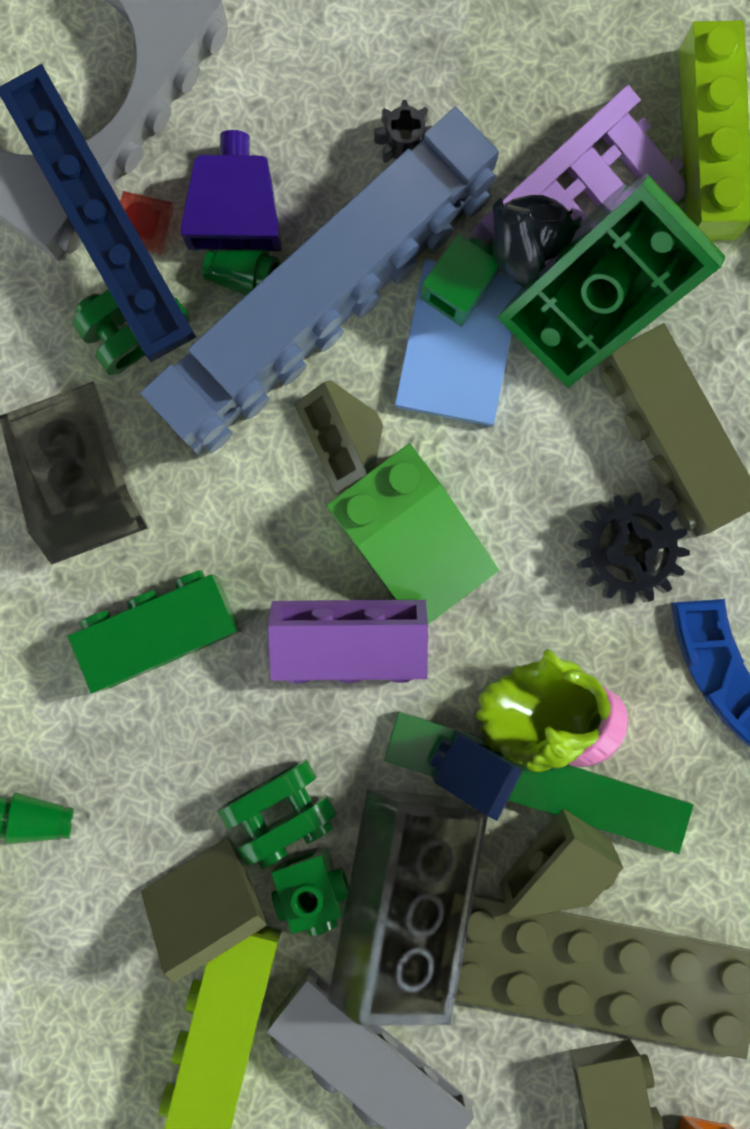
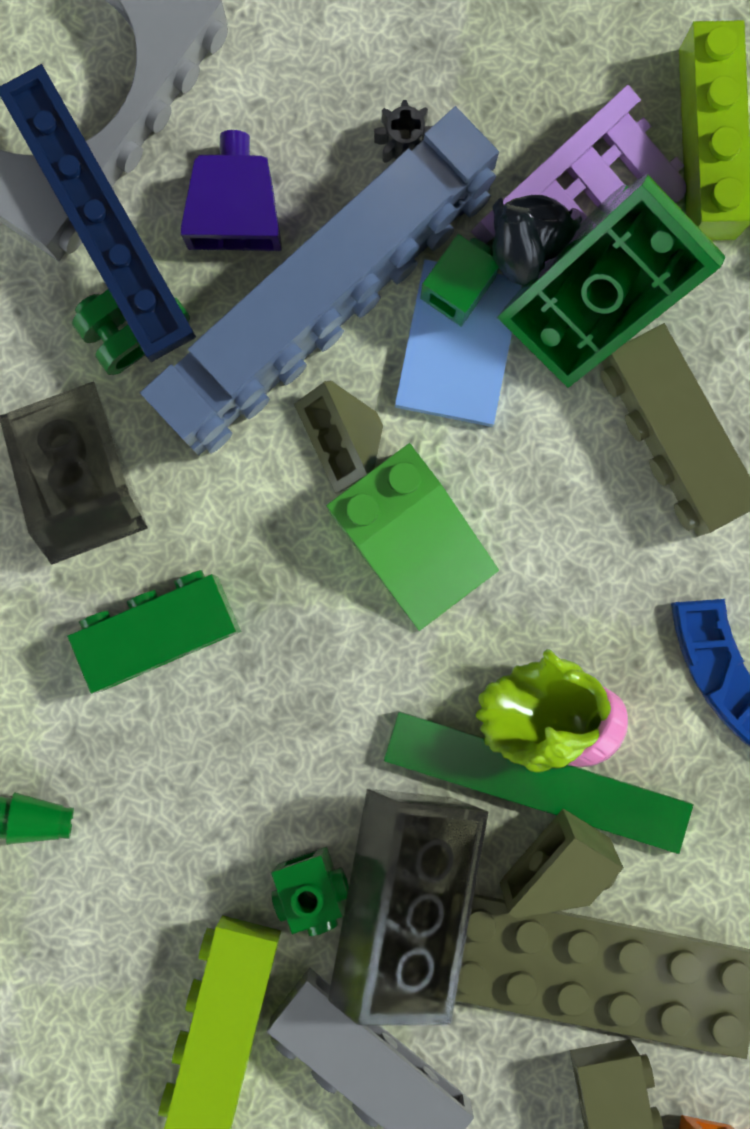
clear red plate [120,191,174,254] -> none
olive tile [141,837,267,983] -> none
green cone [202,250,280,296] -> none
green brick [217,759,337,870] -> none
medium lavender brick [268,599,428,684] -> none
dark blue slope [428,730,523,821] -> none
black gear [574,493,690,604] -> none

